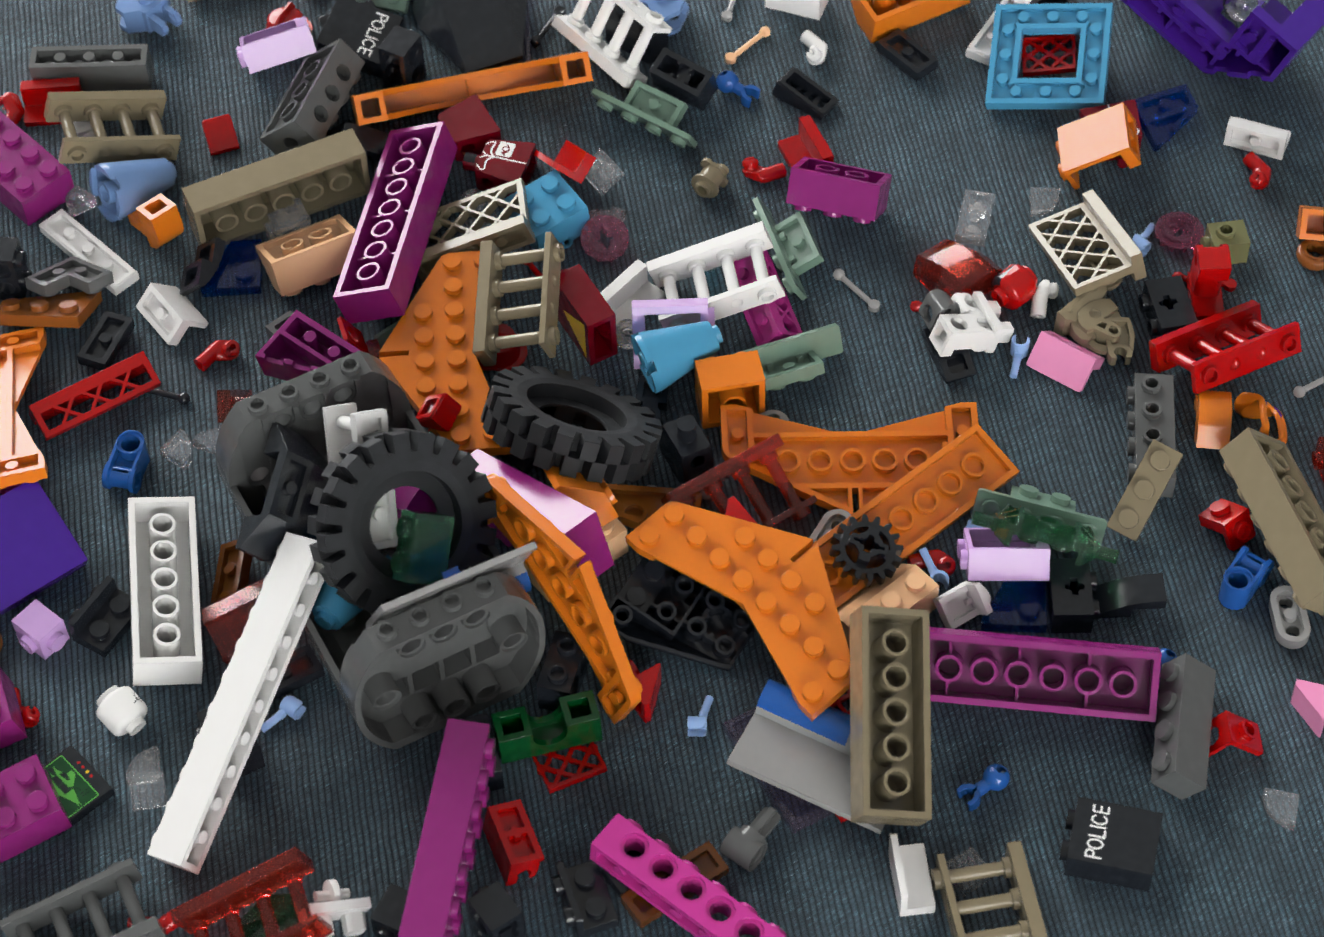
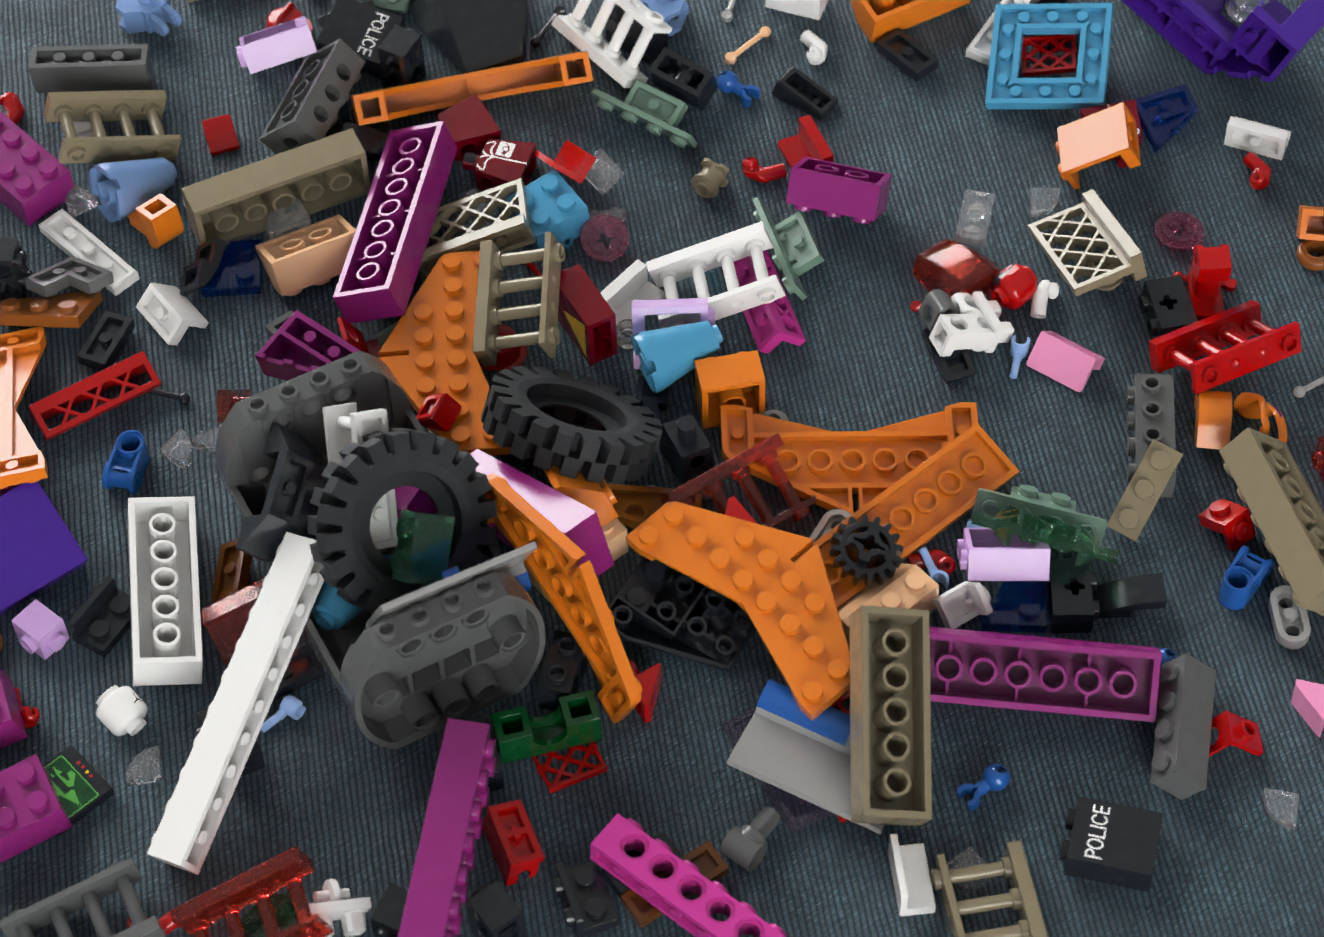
red panel [20,77,83,127] -> none
clear tile [128,771,168,812] -> none
red arm [194,340,240,371] -> none
light blue hand [687,695,714,737] -> none
sand green bracket [733,323,843,391] -> none
light grey hinge [833,268,881,313] -> none
dark tan piece [1053,285,1135,366] -> none
light blue hand [1132,223,1156,257] -> none
olive brick [1200,219,1251,264] -> none

